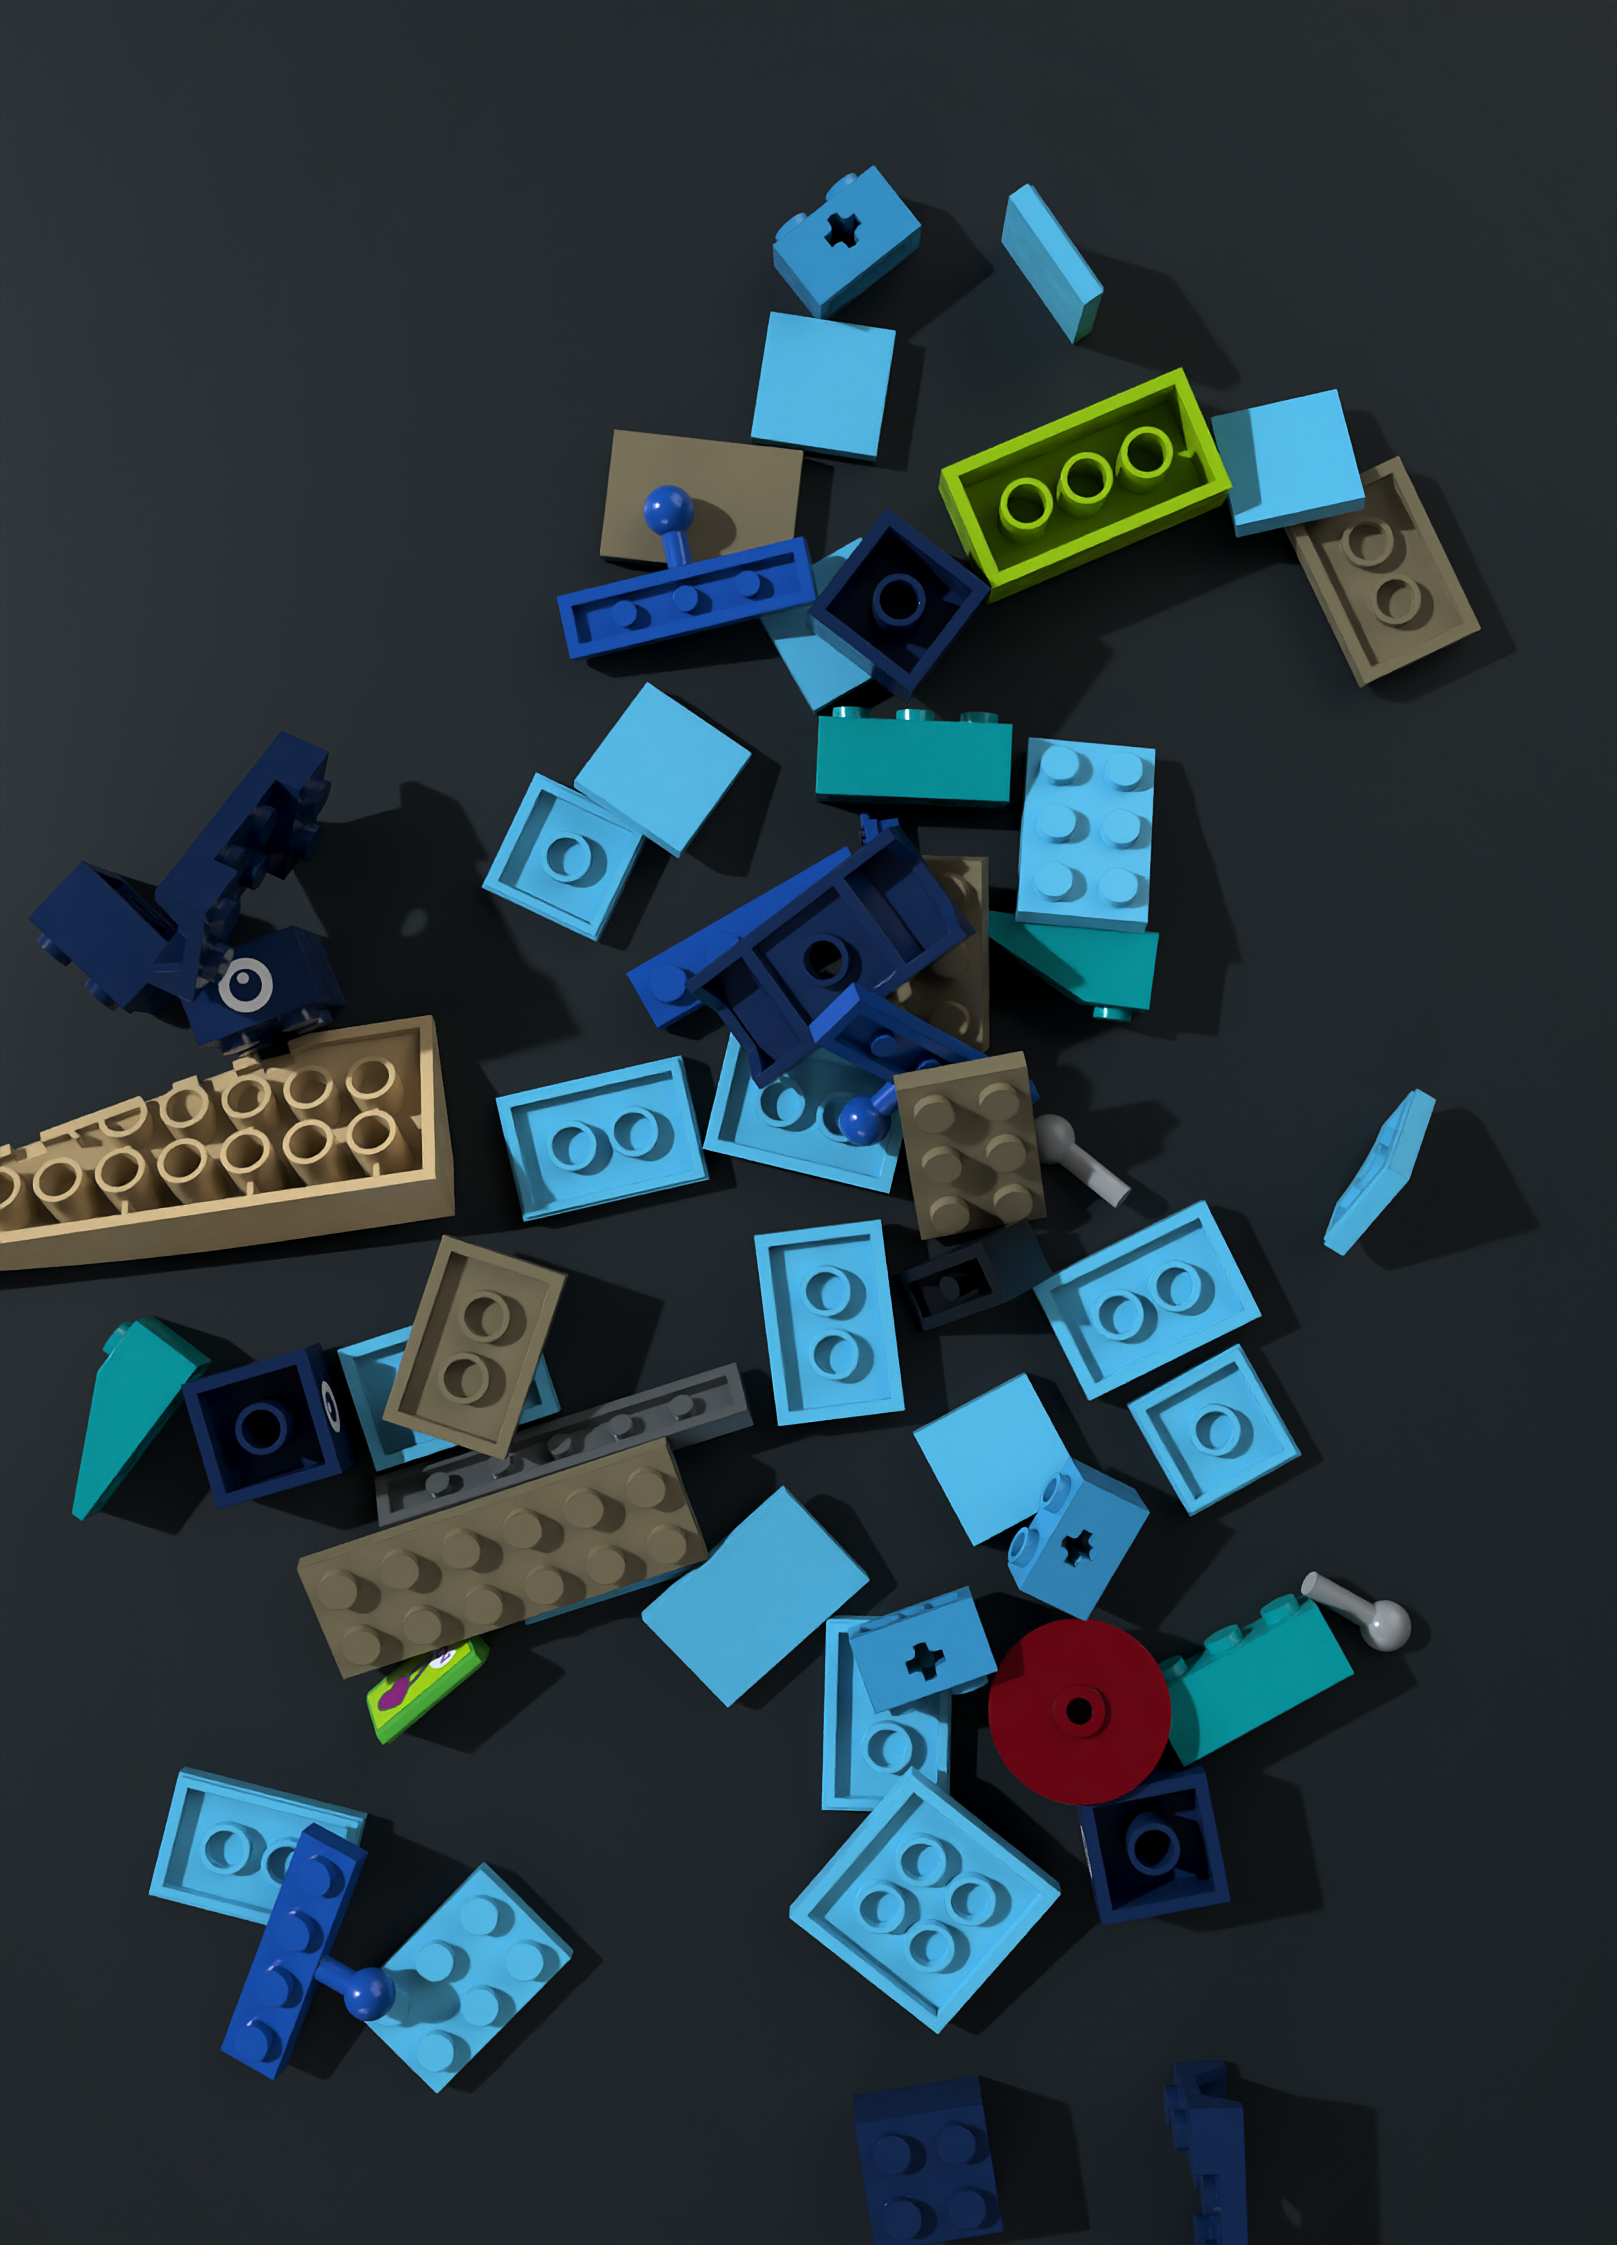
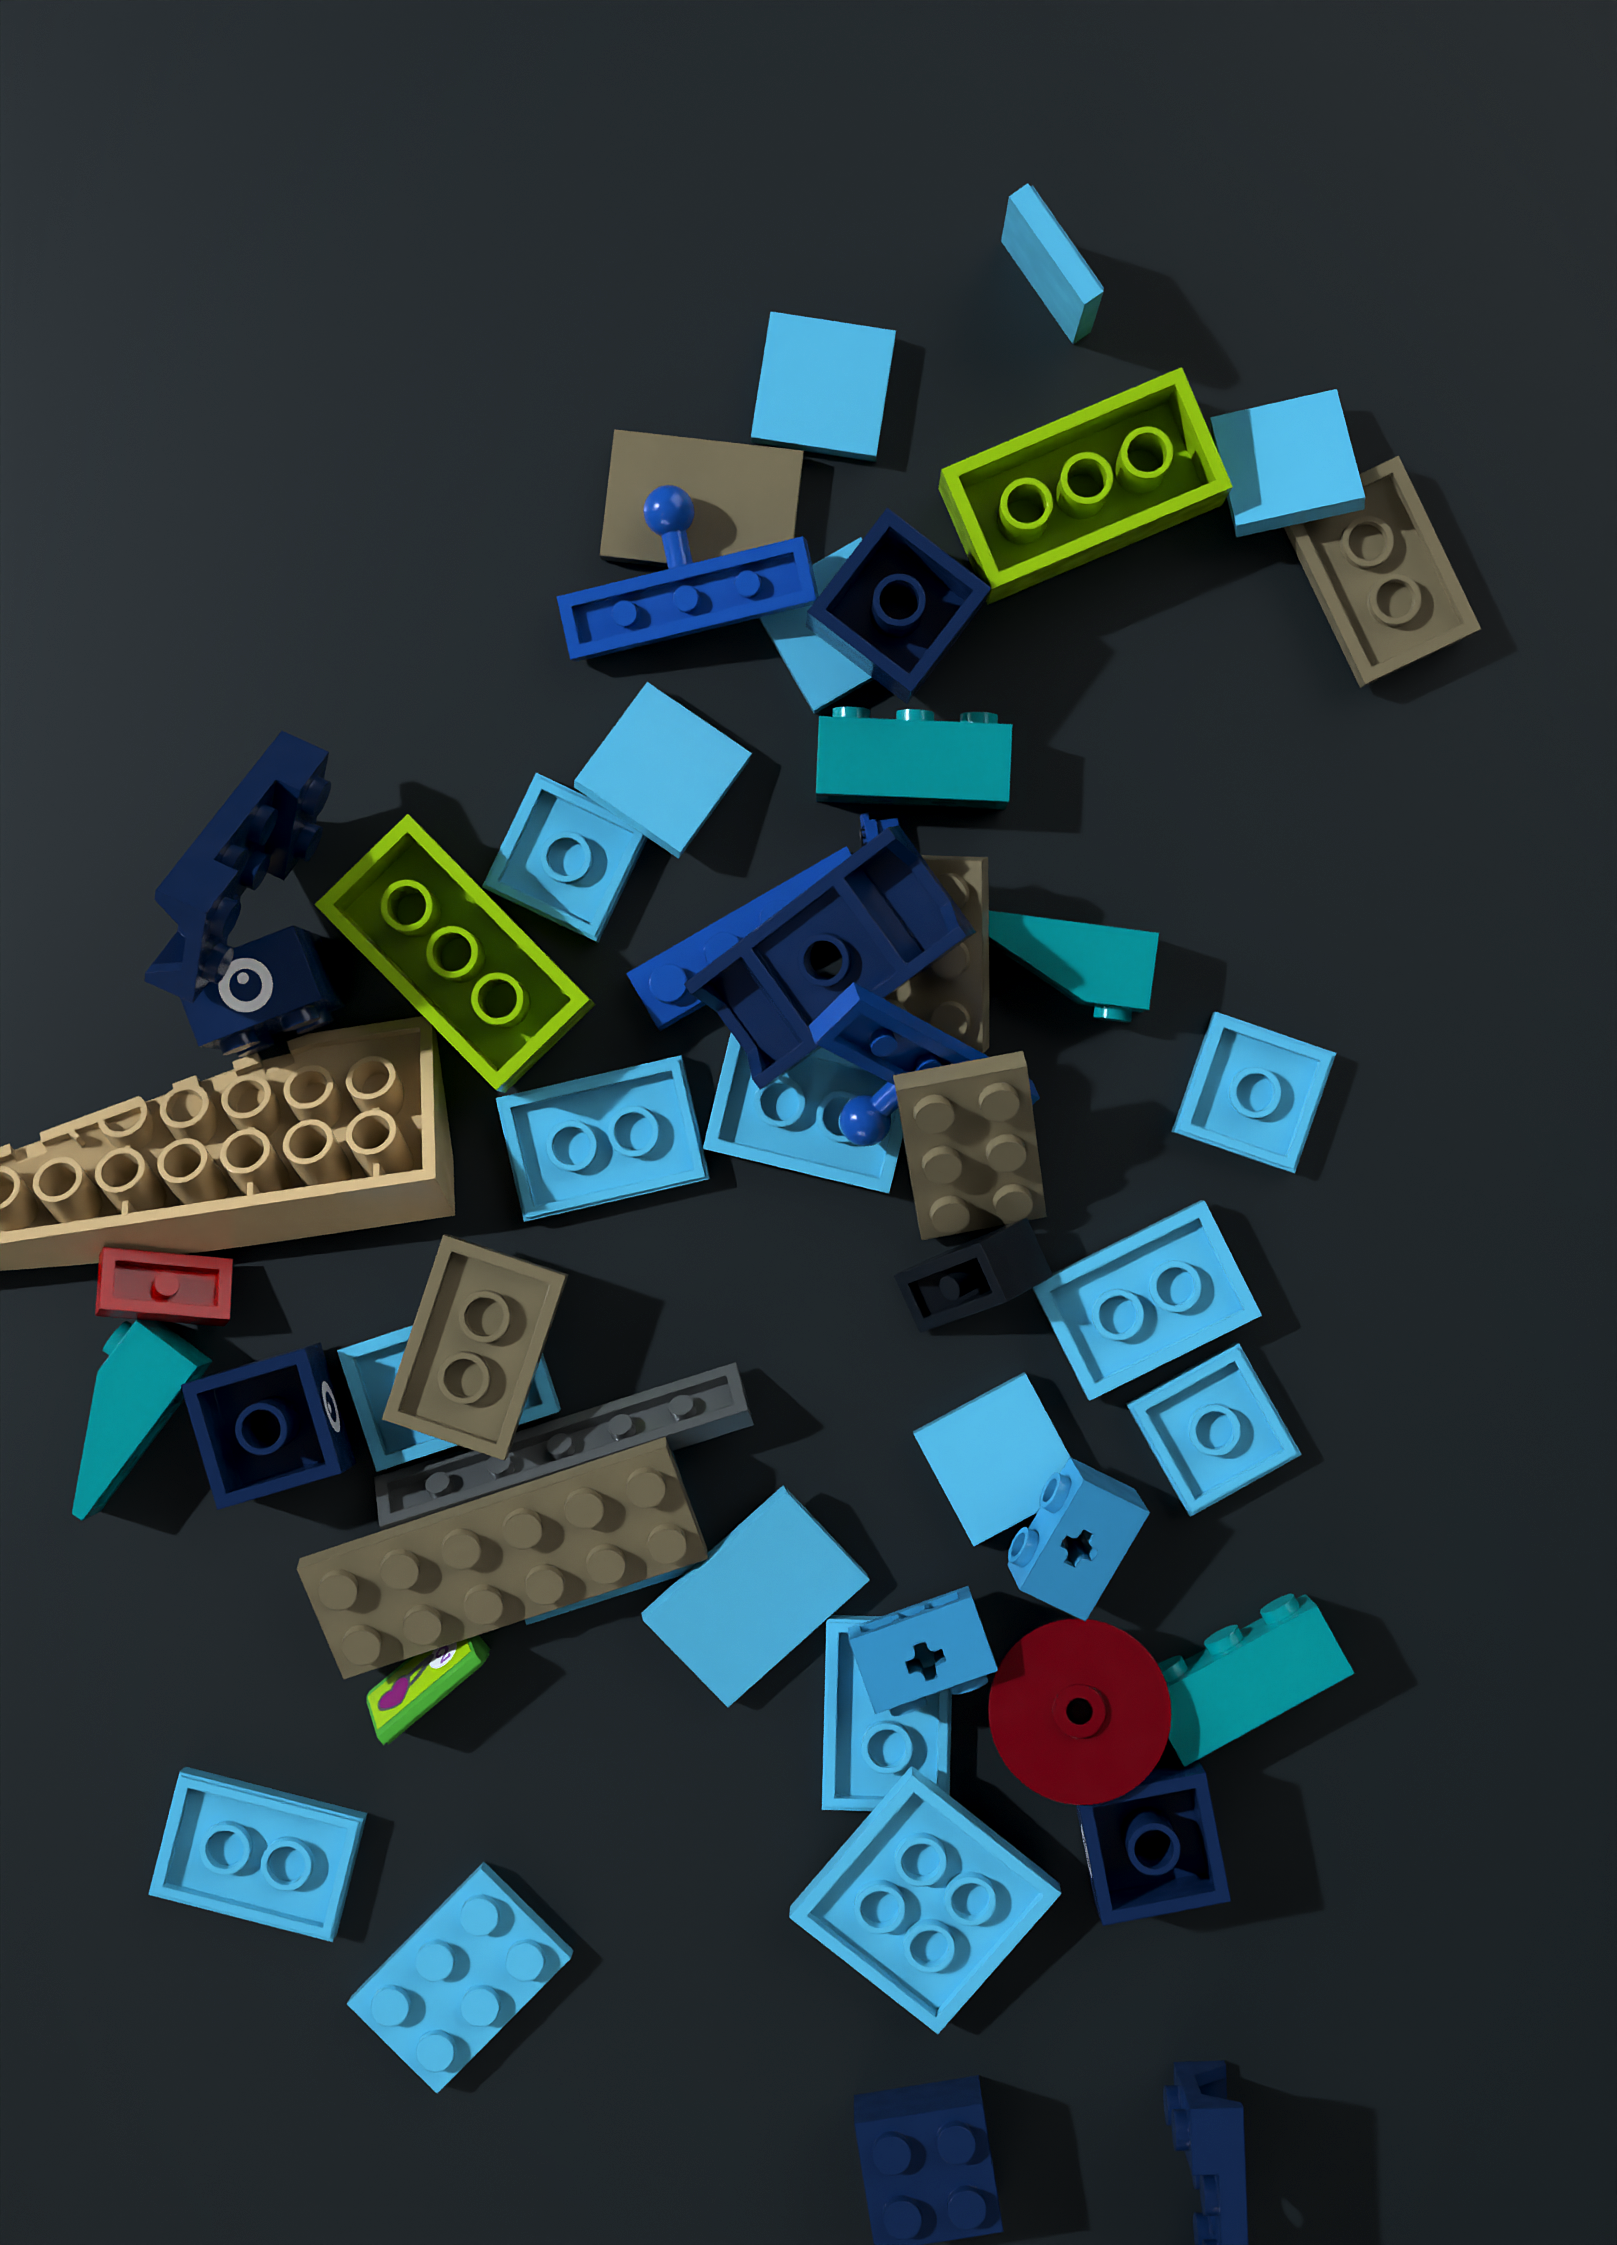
dark blue brick [28,861,178,1015] -> none
blue plate [220,1822,396,2081] -> none
medium azure plate [754,1219,905,1426] -> none
dark azure brick [772,165,922,320] -> none
medium azure plate [1015,737,1155,933] -> none
light grey bar [1034,1114,1132,1208] -> none
light grey bar [1301,1571,1411,1652] -> none
medium azure tile [1324,1089,1436,1256] -> none
none -> red plate [95,1247,233,1327]
none -> lime brick [314,814,596,1093]
none -> medium azure tile [1172,1012,1336,1173]

